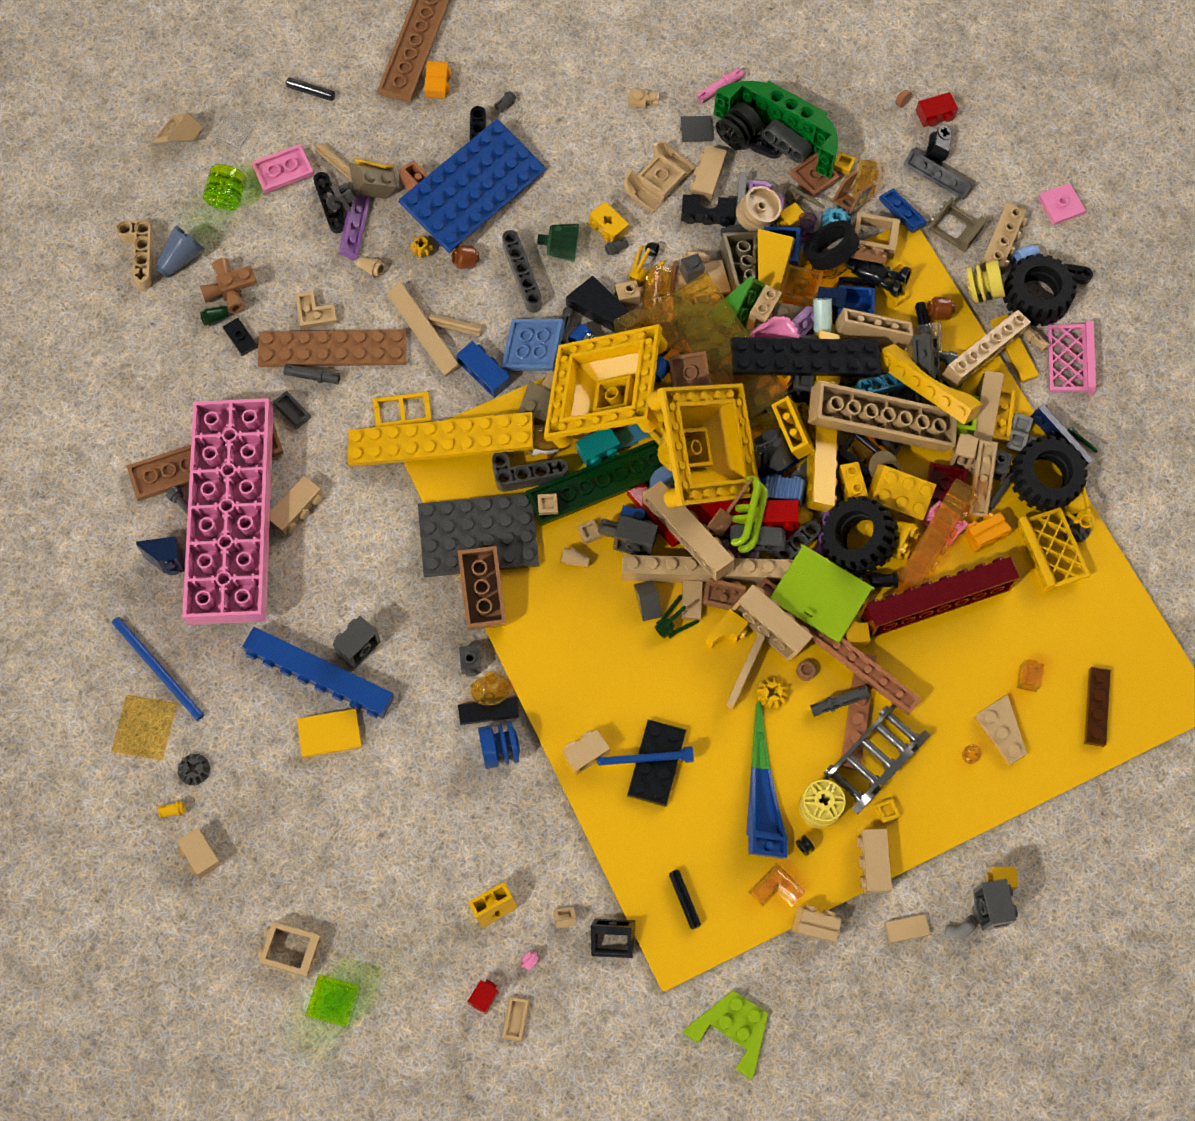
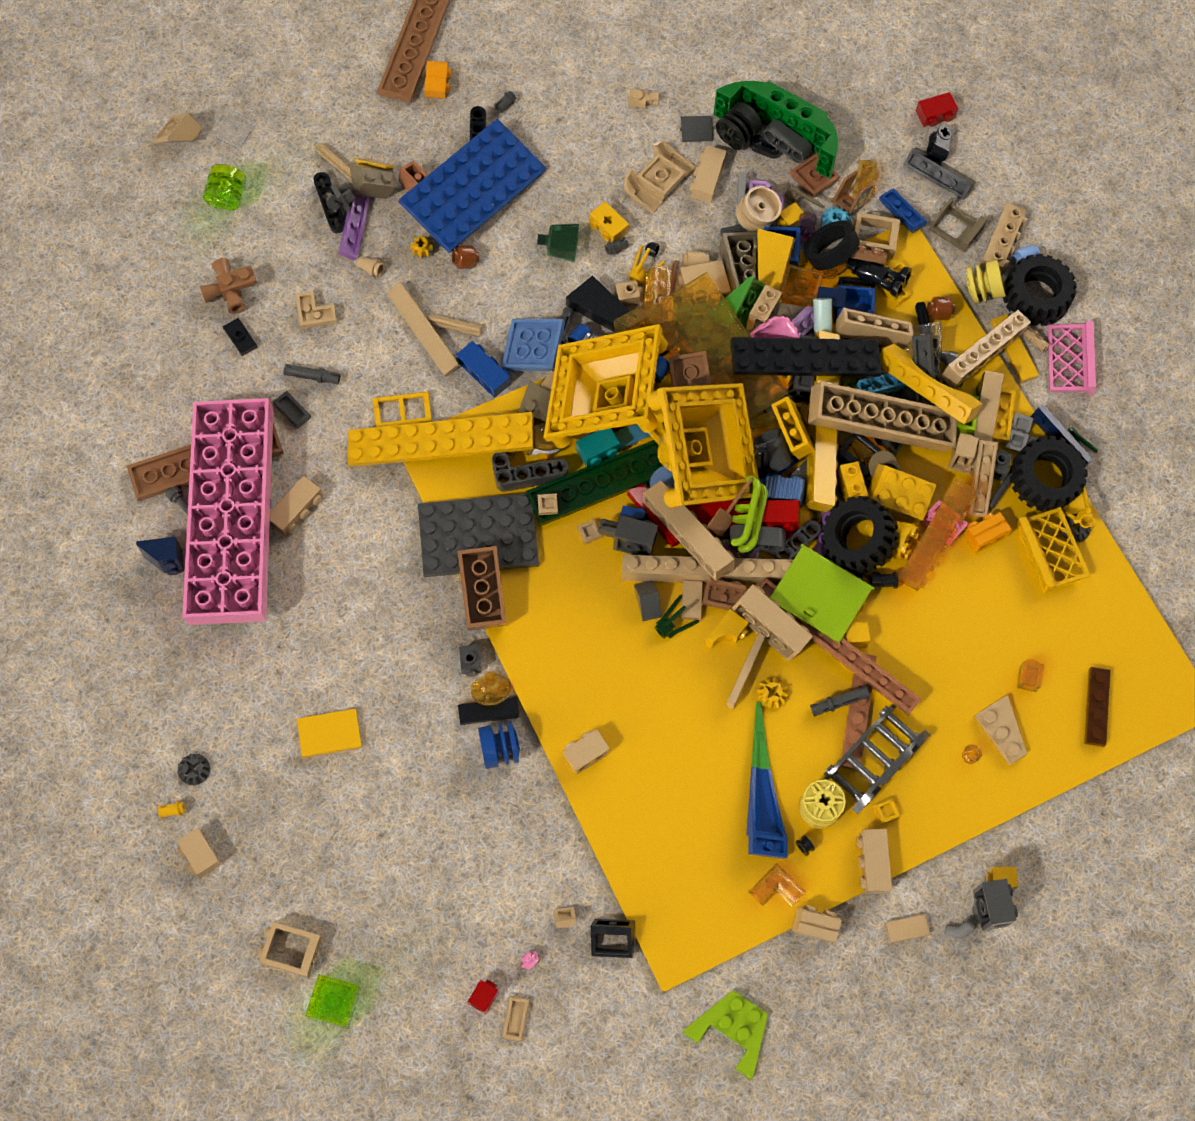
clear yellow piece [111,695,177,761] -> none
blue piece [112,617,204,721] -> none
tan beam [116,220,154,290] -> none
sand blue cone [155,225,205,278] -> none
dark green cone [200,306,229,326] -> none
blue brick [242,627,394,719] -> none
bright pink plate [251,144,314,194] -> none
medium nougat plate [258,329,406,367] -> none
black axle [285,77,335,101] -> none
dark grey brick [333,616,381,670] -> none
yellow brick [468,882,518,928] -> none
dark grey beam [502,230,542,313] -> none
tan cone [560,547,590,567] -> none
blue piece [597,746,694,765] -> none
black plate [627,720,686,807] -> none
black axle [669,870,701,929] -> none
dark grey brick [680,253,705,285] -> none
black arch [681,194,736,227] -> none
bright pink pin [696,67,744,103] -> none
medium nougat tile [796,661,816,681] -> none
yellow plate [834,152,856,175] -> none
dark red brick [861,557,1020,638] -> none
nougat tile [896,90,912,108] -> none
dark red plate [927,462,968,506] -> none
bright pink plate [1038,183,1086,225] -> none
black beam [1063,264,1093,284] -> none

